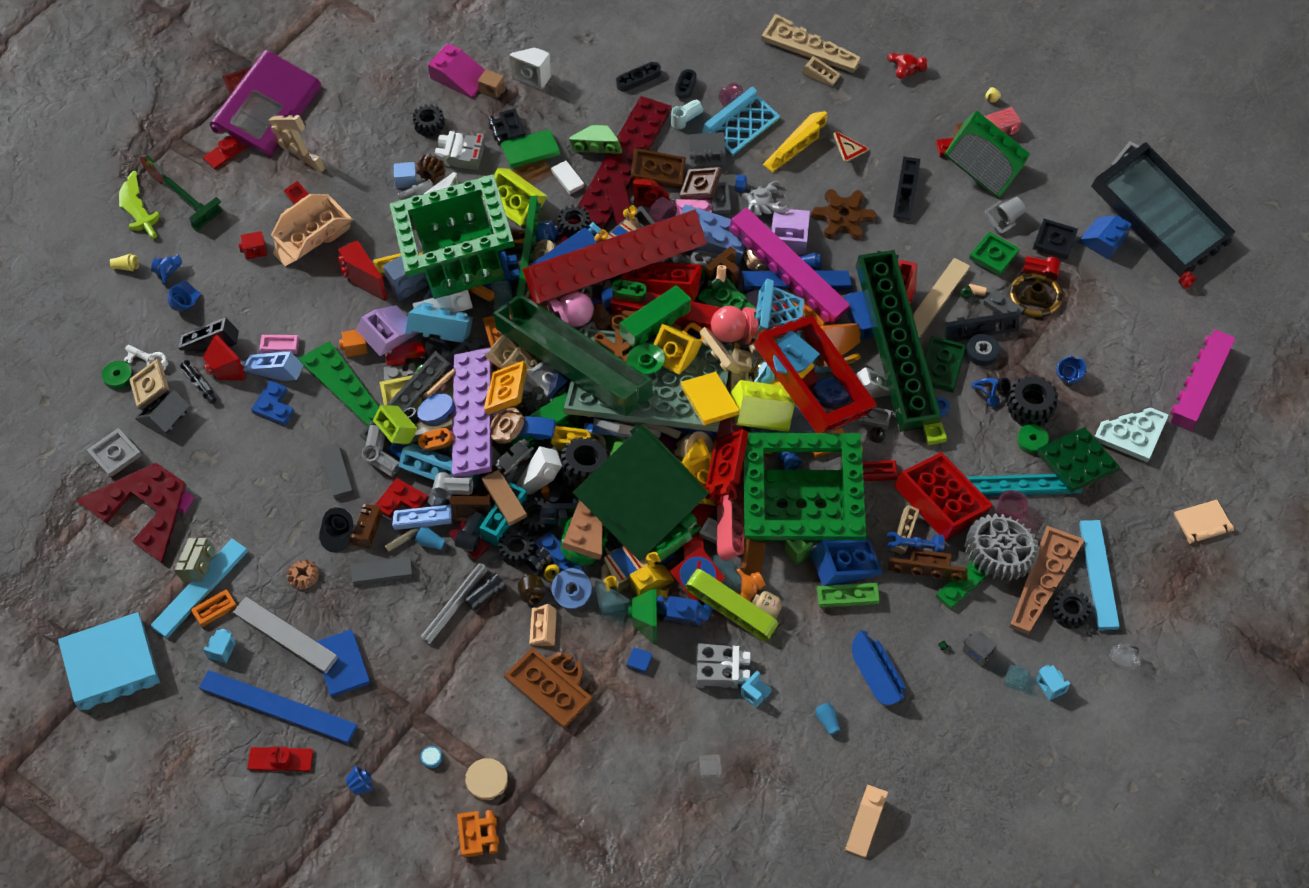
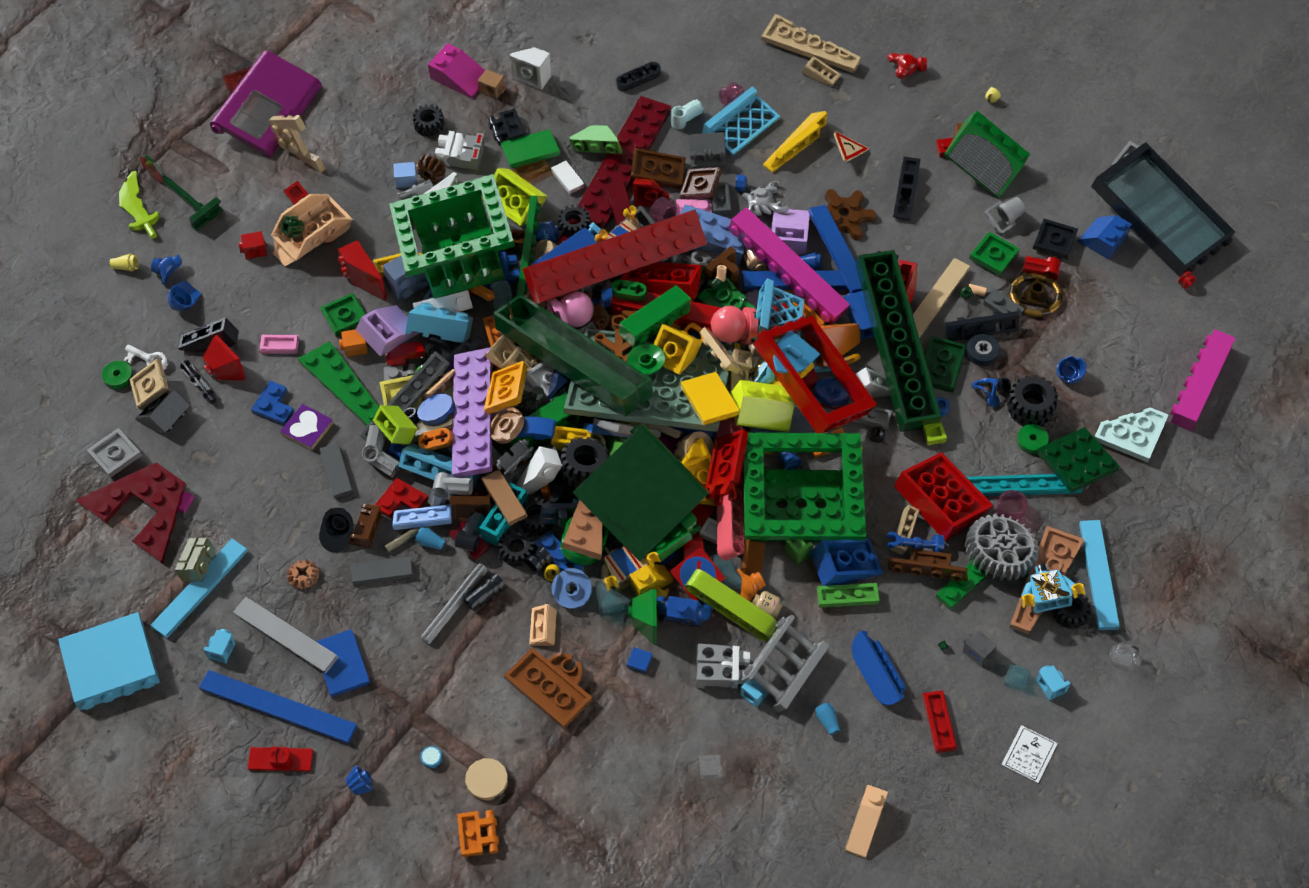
orange tile [191,589,237,627] -> none
red piece [202,129,249,170] -> none
light blue slope [243,352,304,381] -> none
dark brown head [517,574,546,604] -> none
black plate [675,69,697,99] -> none
red tile [862,460,898,481] -> none
coral brick [985,107,1021,135] -> none
light nougat piece [1174,500,1234,544] -> none
none -> tile [280,404,334,451]
none -> dark green gear [281,216,304,238]
none -> green tile [320,293,366,337]
none -> light grey fence [741,615,829,712]
none -> blue tile [808,205,862,293]
none -> red tile [922,690,957,753]
none -> white sticker [1002,725,1058,783]
none -> torso [1022,564,1086,613]

